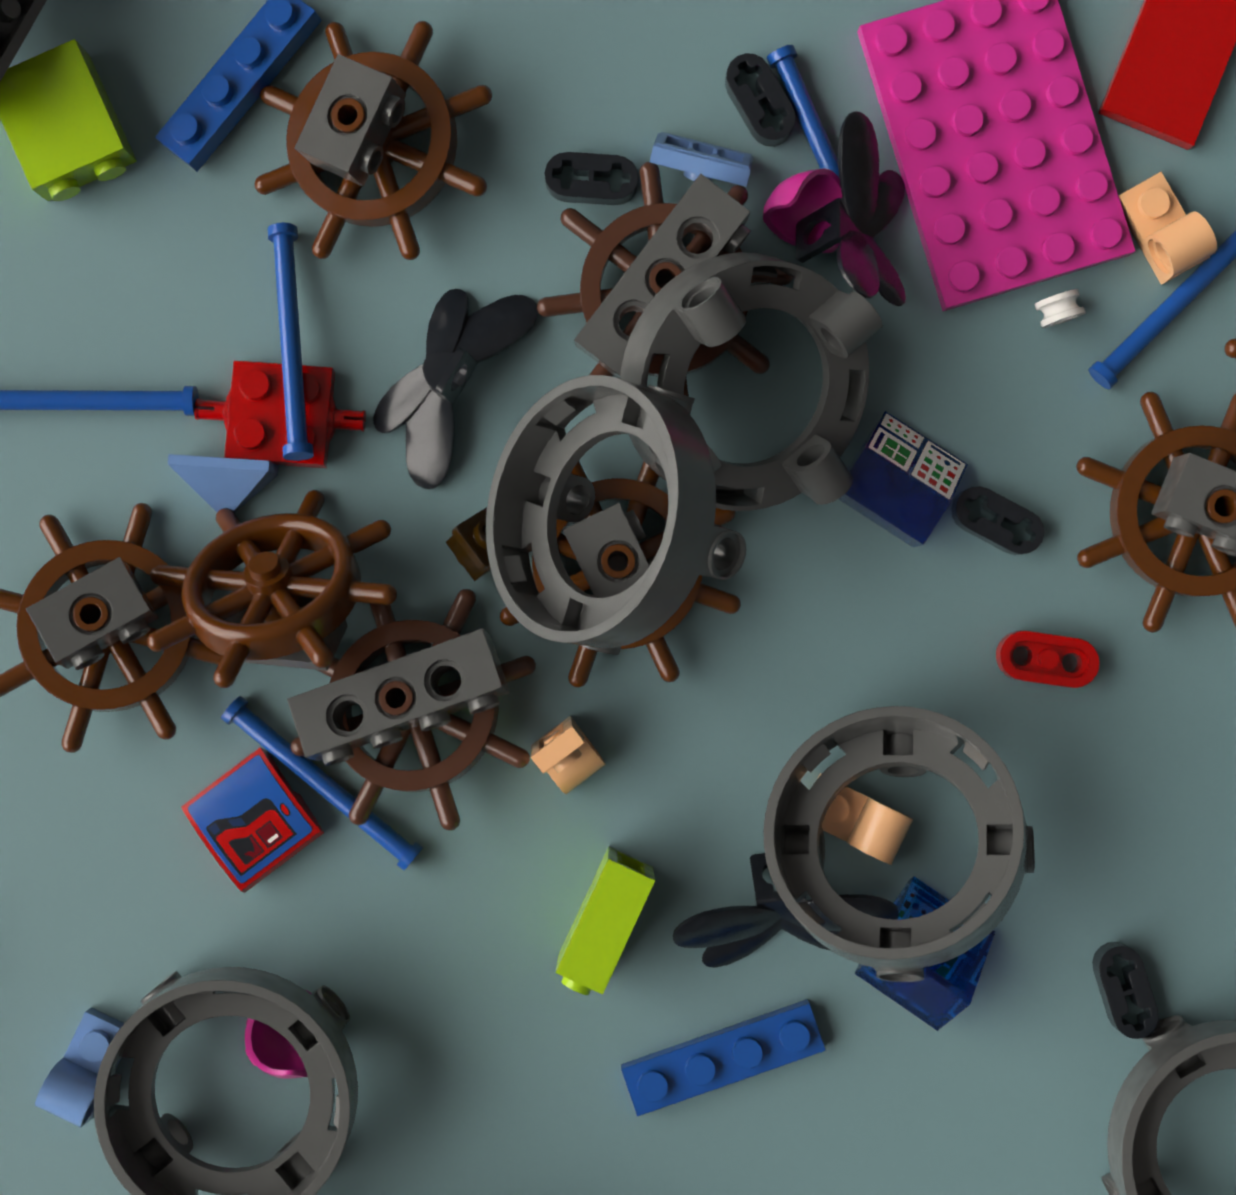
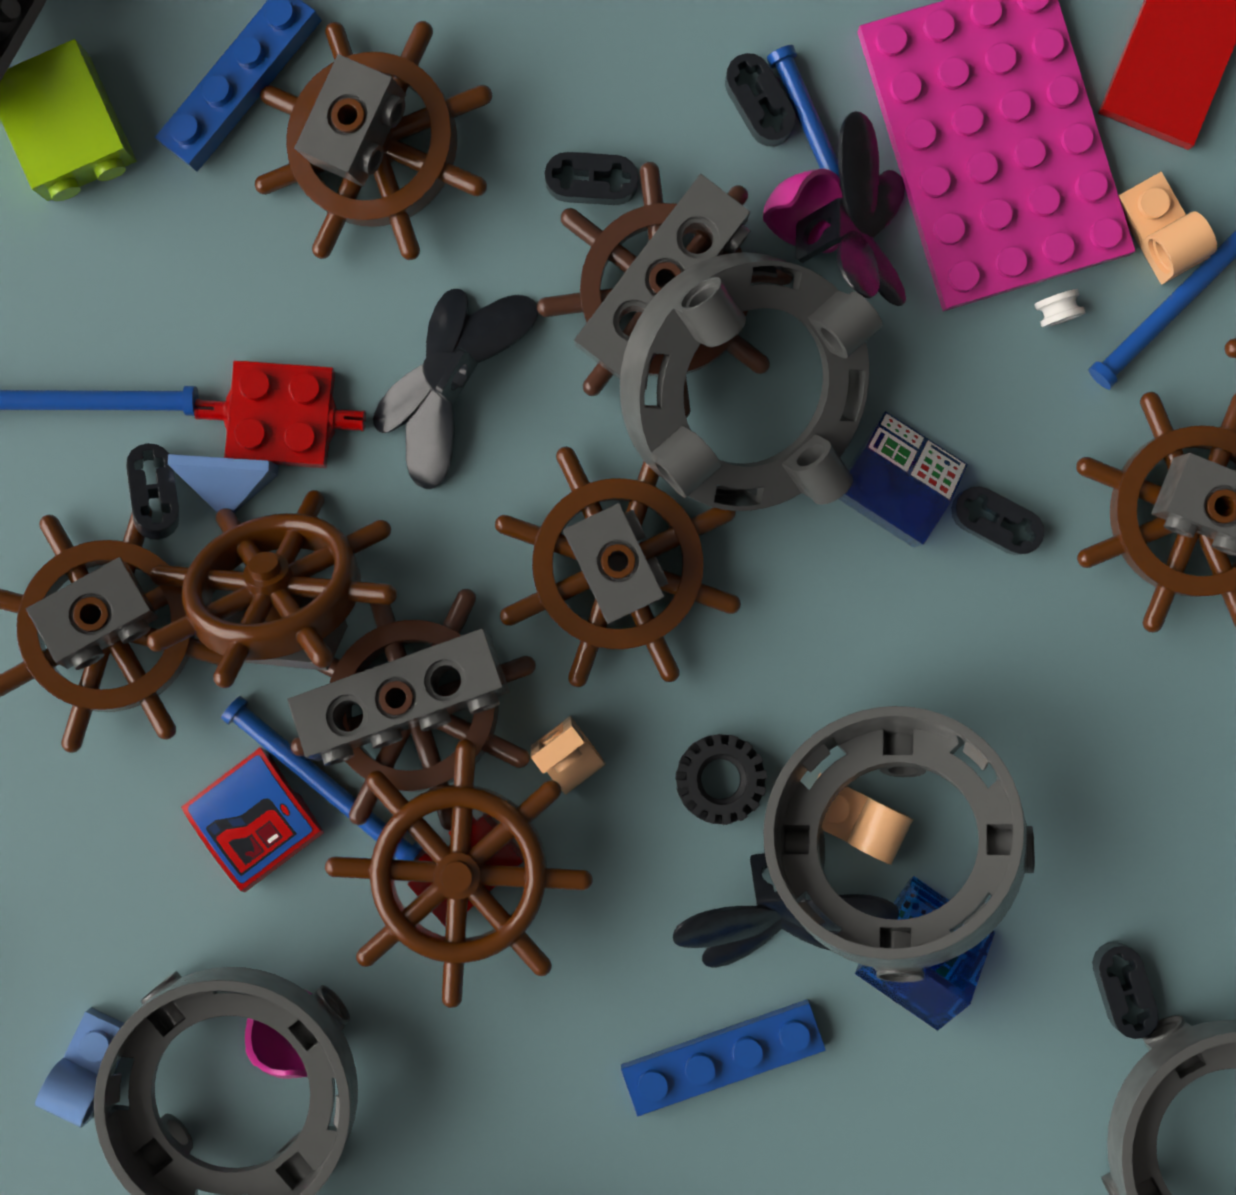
blue bar [267,222,314,461] -> none
dark brown bracket [445,507,491,581] -> none
dark grey piece [486,375,746,655] -> none
lime brick [555,846,655,995] -> none
medium blue plate [650,132,754,187] -> none
red plate [996,631,1100,688] -> none
none -> black beam [126,443,179,540]
none -> reddish brown brick [325,739,593,1008]
none -> black tyre [675,734,767,825]

